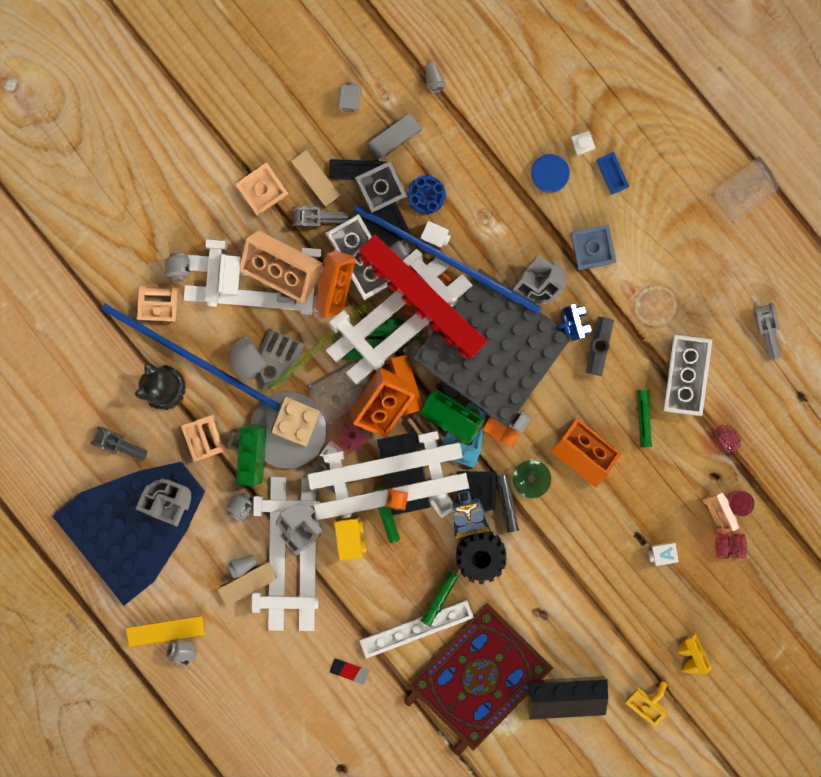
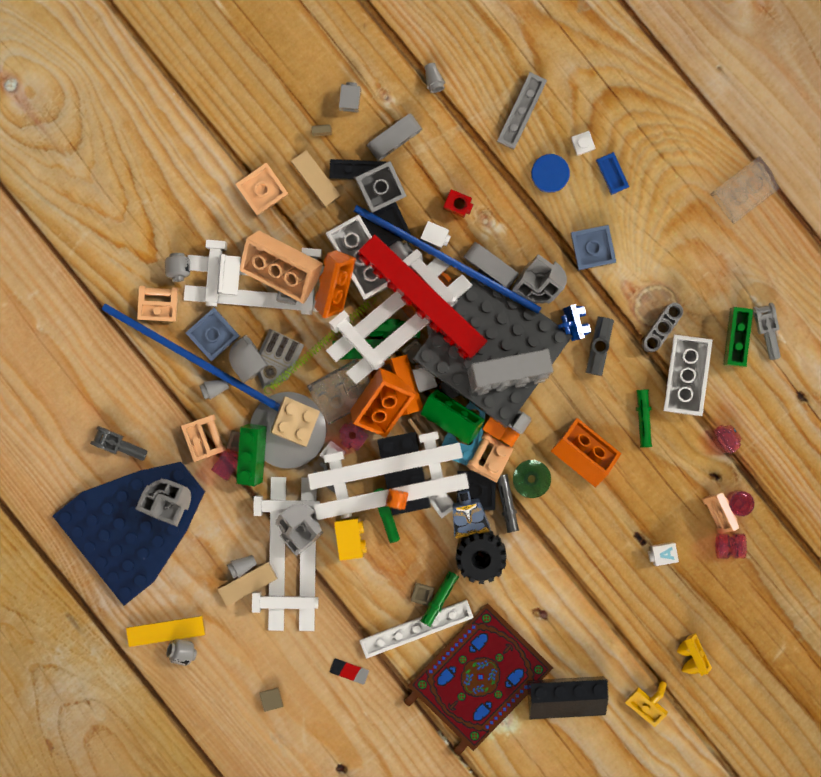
pearl dark grey hair [135,364,186,410] -> none
light grey head [226,492,254,522] -> none
light grey connector [292,206,348,227] -> none
blue tile [408,176,446,214] -> none
none -> sand blue plate [186,308,240,362]
none -> light grey cone [199,379,229,400]
none -> clear pink brick [211,450,238,481]
none -> dark tan tile [260,687,283,712]
none -> dark tan tile [312,124,332,137]
none -> dark tan tile [411,582,434,606]
none -> light grey brick [412,364,438,393]
none -> red brick [443,189,474,218]
none -> light grey beam [463,242,519,289]
none -> light grey brick [467,349,554,395]
none -> light nougat plate [467,433,514,483]
none -> light grey plate [497,72,547,150]
none -> light grey beam [642,303,683,352]
none -> green brick [723,307,753,368]

